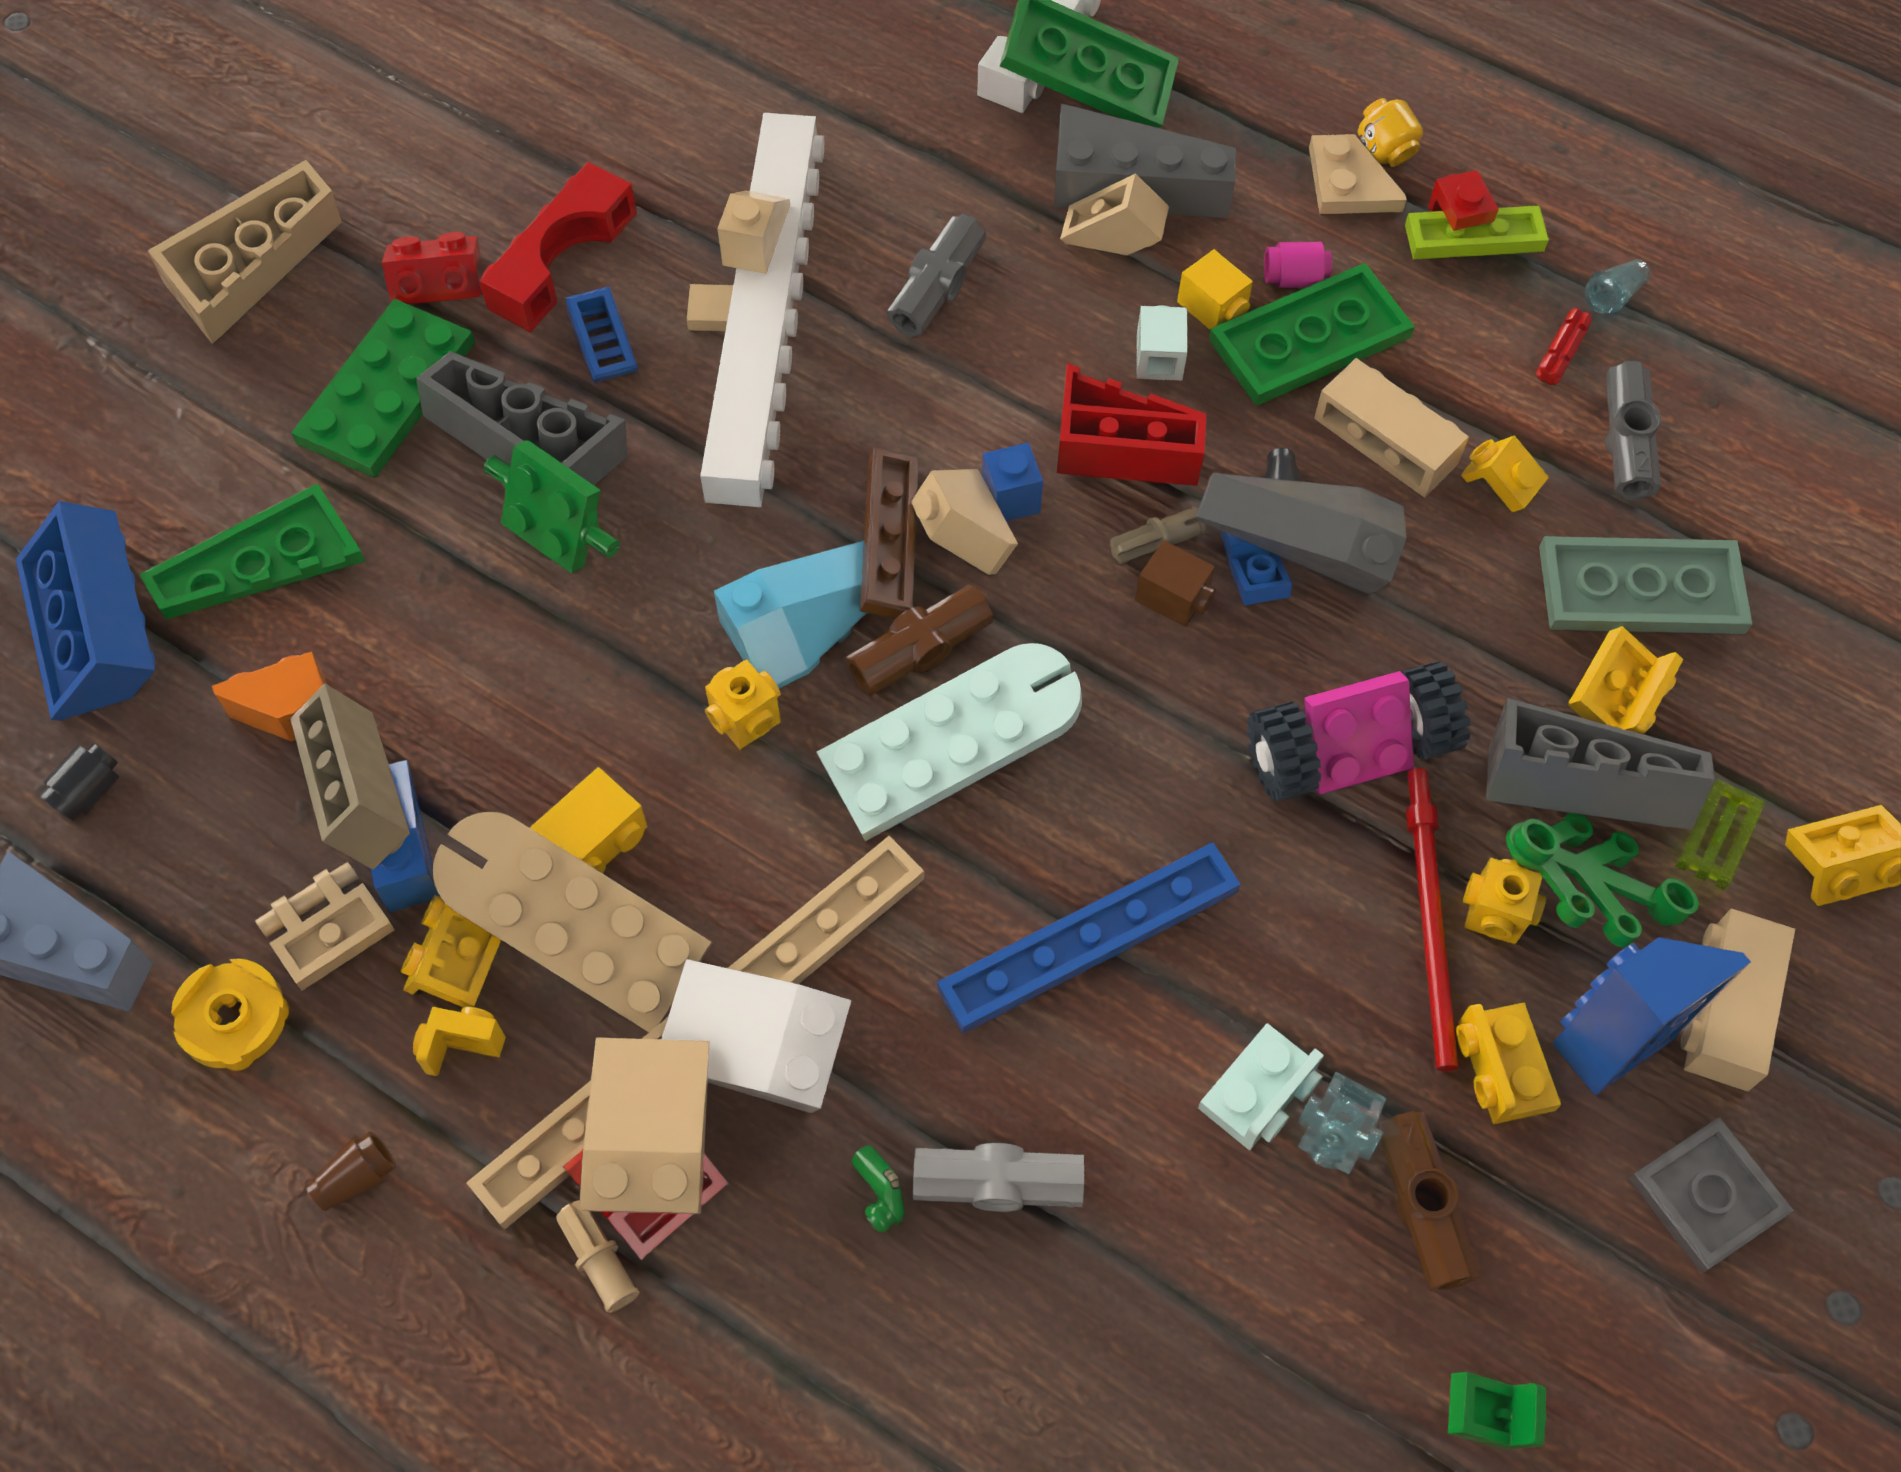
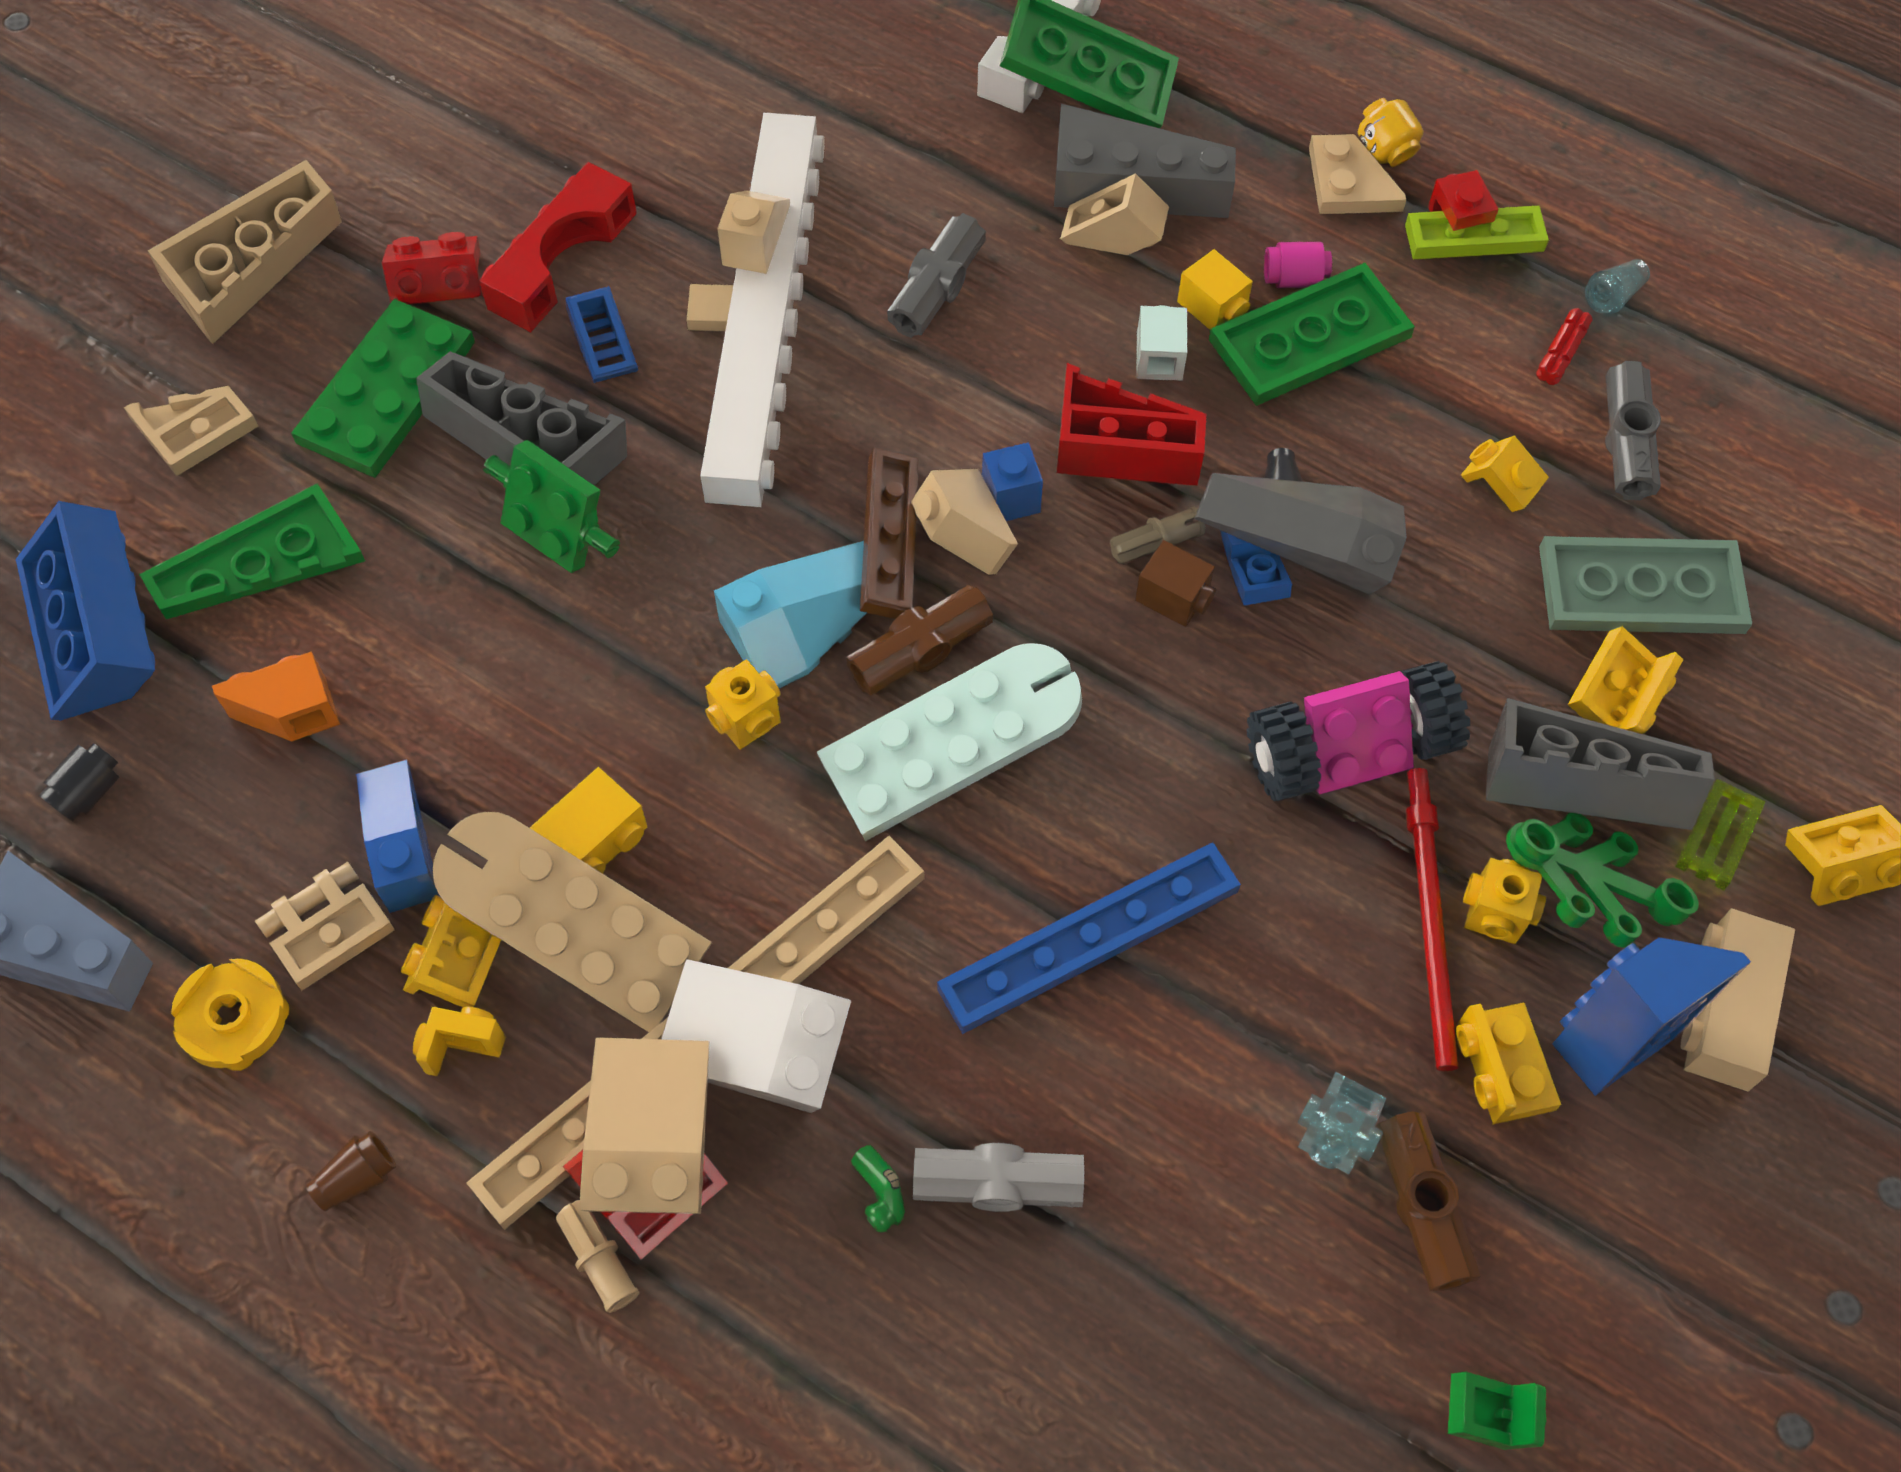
dark tan brick [290,683,410,870] -> none
light aqua bracket [1198,1023,1324,1151] -> none
tan brick [1314,358,1469,498] -> none
flat silver tile [1629,1117,1794,1274] -> none
none -> tan wing [124,386,259,476]

